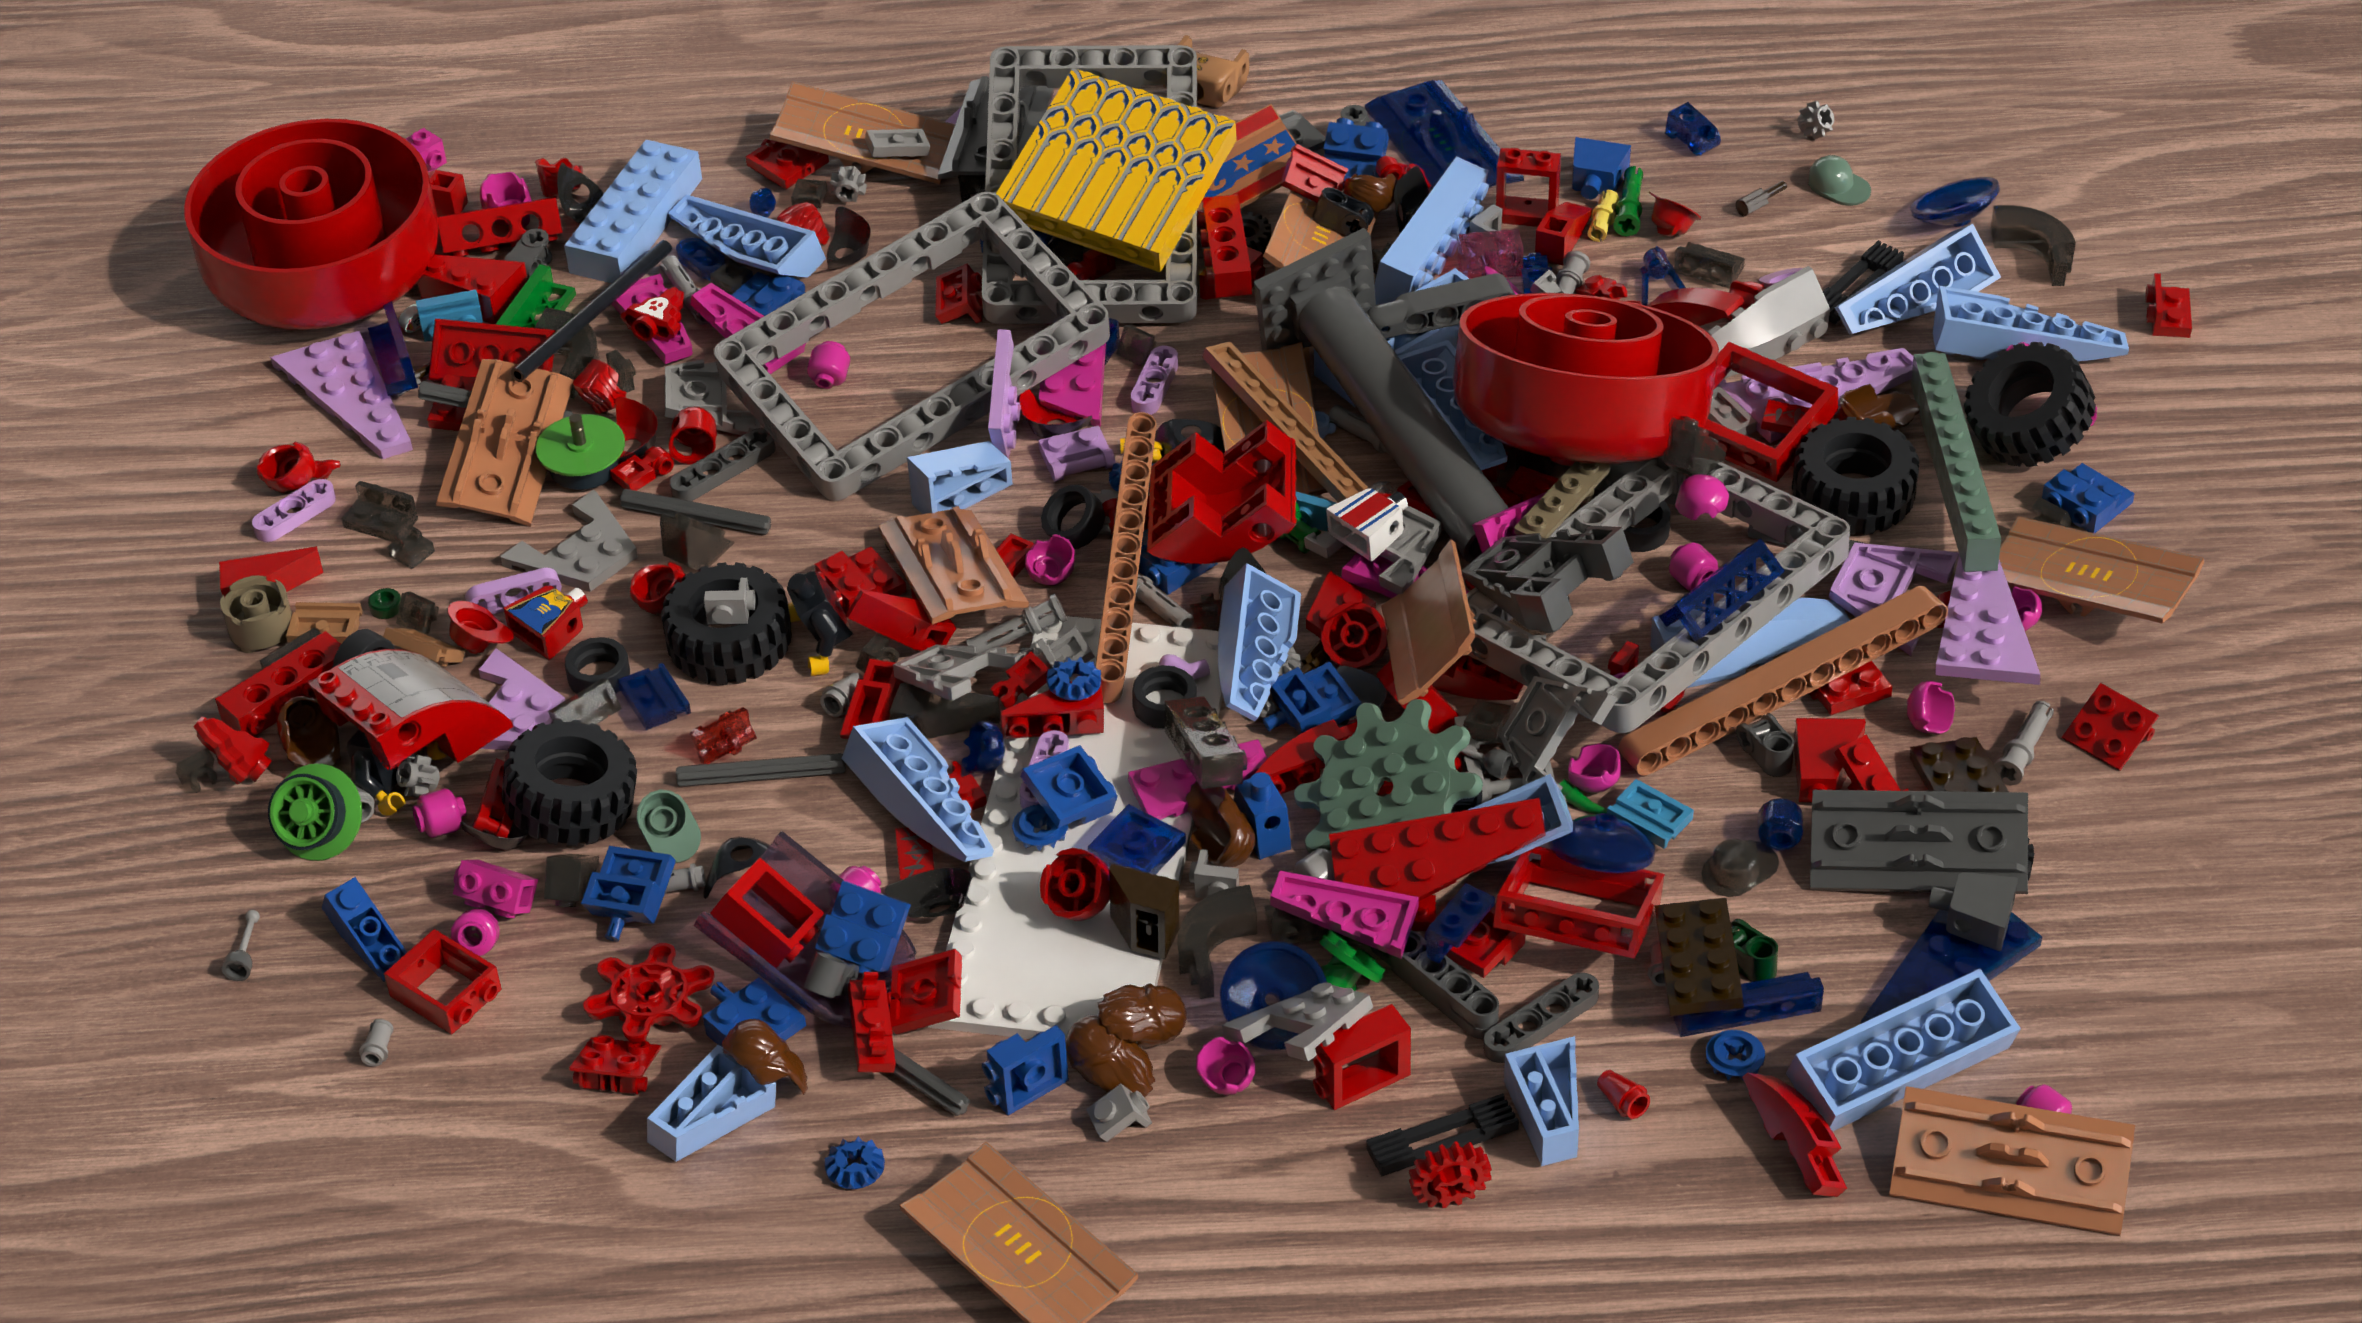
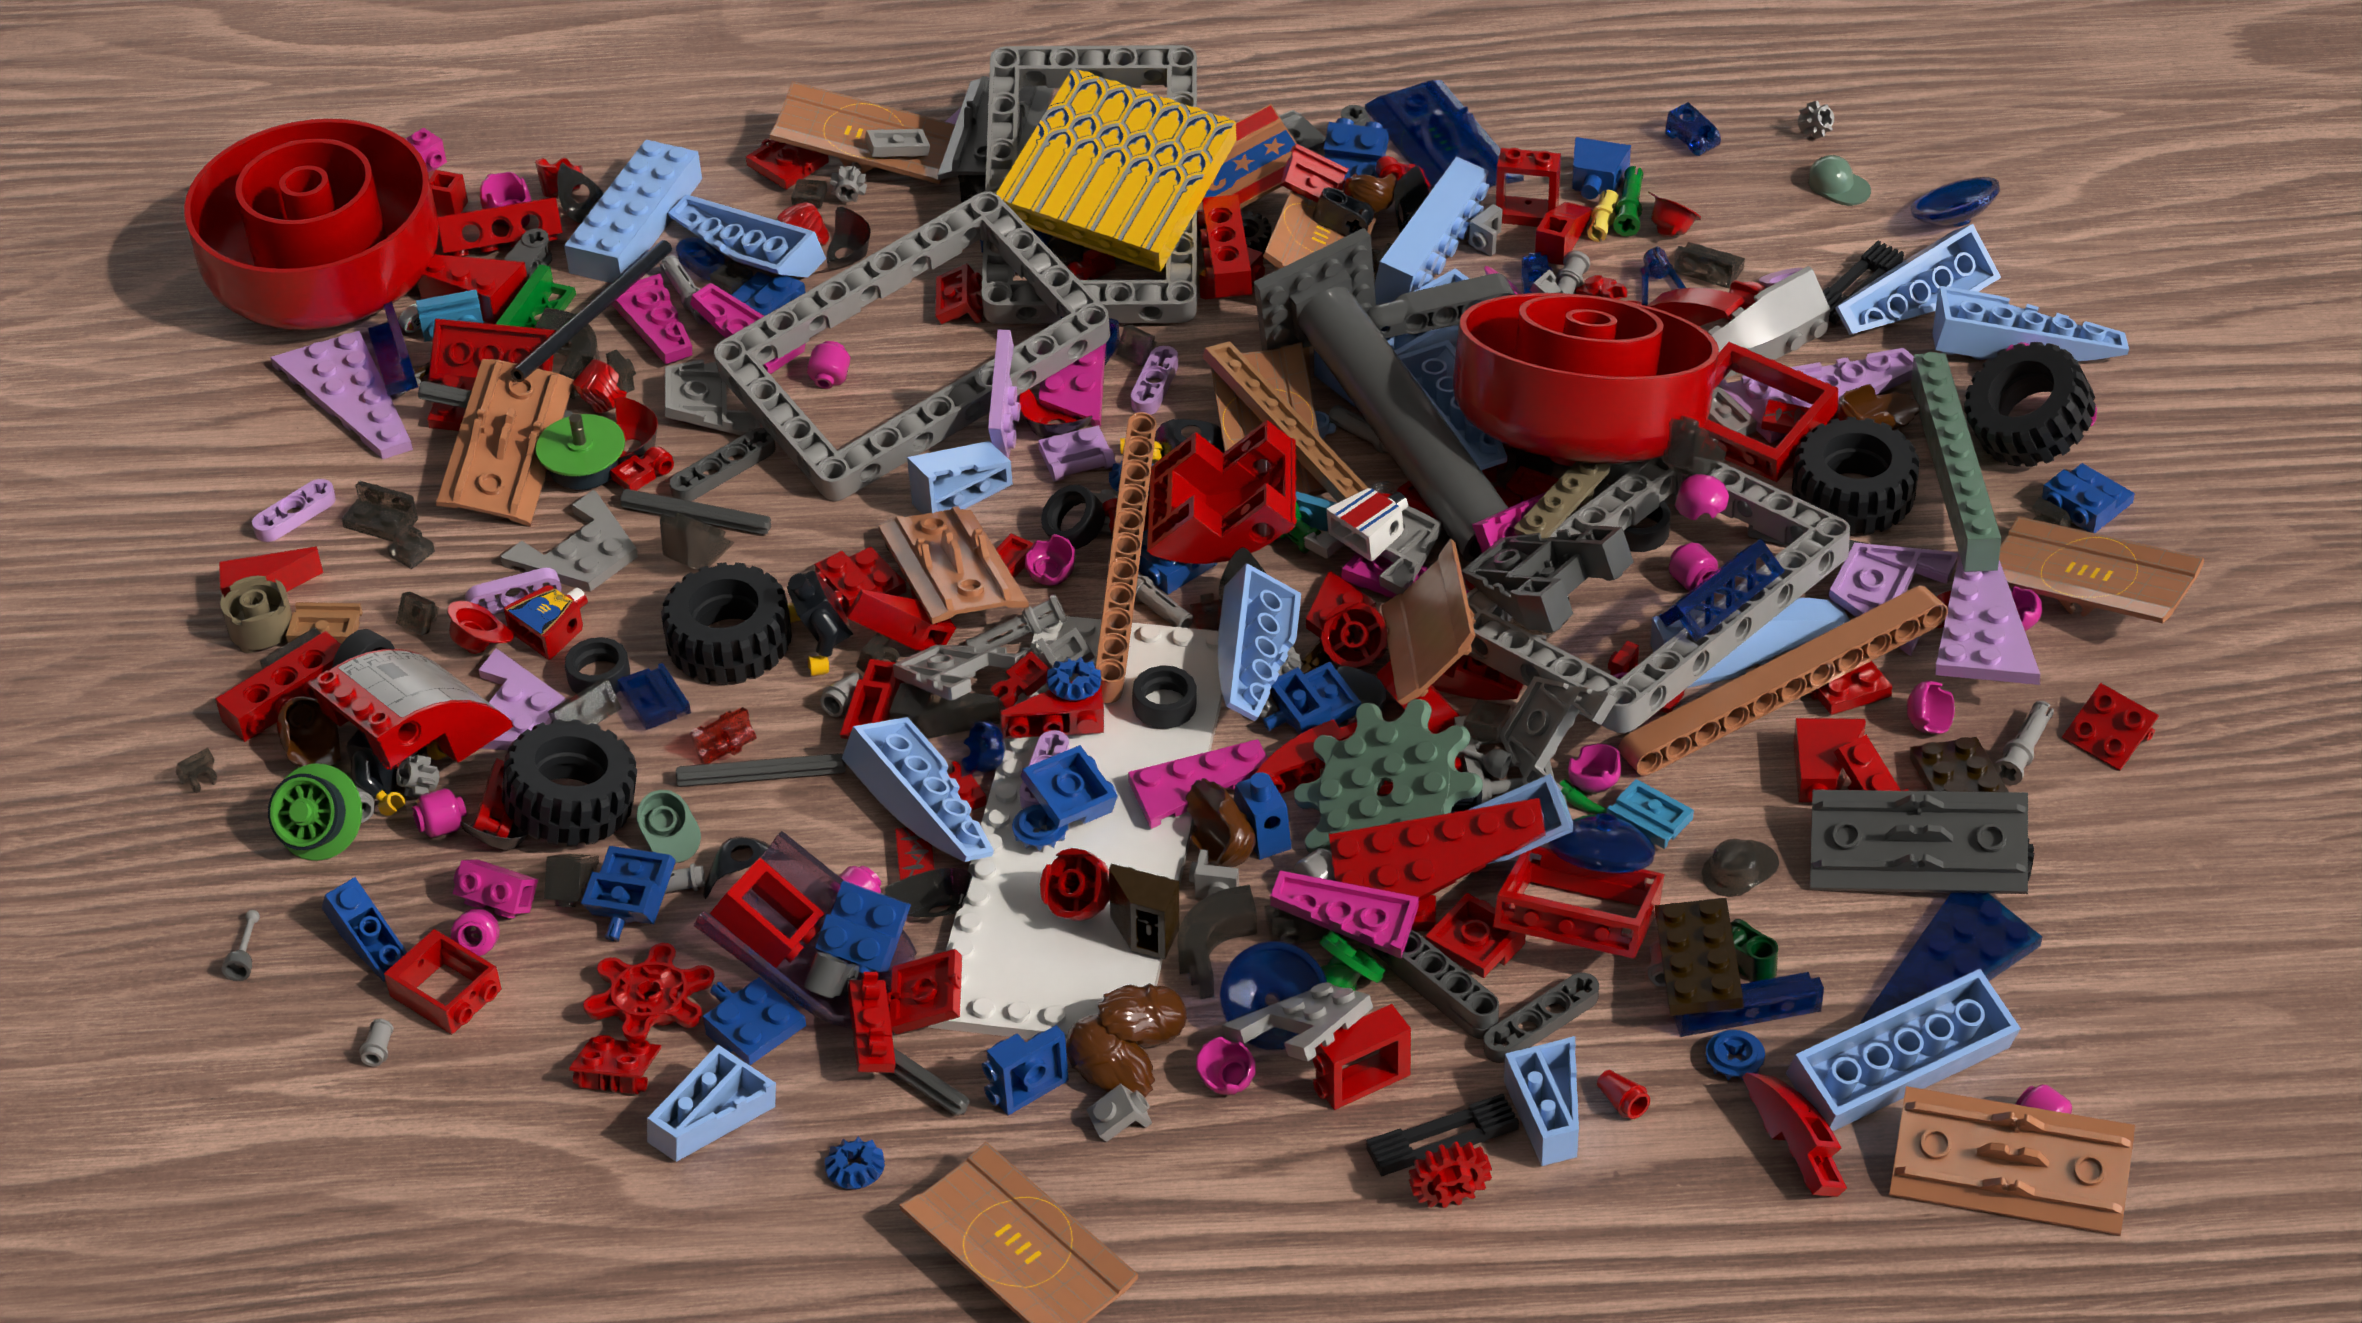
red rock [193,717,272,785] -> none
red hair [257,441,341,493] -> none
dark green tile [368,588,403,619] -> none
medium nougat plate [383,627,466,667] -> none
red rock [620,287,684,342] -> none
red hair [630,562,686,615] -> none
red helmet [668,407,717,464] -> none
light grey bracket [704,578,756,624] -> none
reddish brown hair [722,1019,808,1095] -> none
clear blue plate [750,188,776,217] -> none
clear blue plate [1088,804,1186,875] -> none
lavender arm [1159,654,1210,680] -> none
medium nougat piece [1163,35,1249,108] -> none
clear smoke brick [1165,696,1247,789] -> none
clear blue bracket [1425,883,1495,963] -> none
clear pink brick [1458,229,1523,279] -> none
dark brown axle [1735,181,1787,216] -> none
dark grey piece [1736,713,1794,777] -> none
clear blue head [1757,798,1804,851] -> none
dark grey torso [1928,872,2018,951] -> none
clear smoke arch [1990,205,2076,286] -> none
red bracket [2145,273,2192,338] -> none

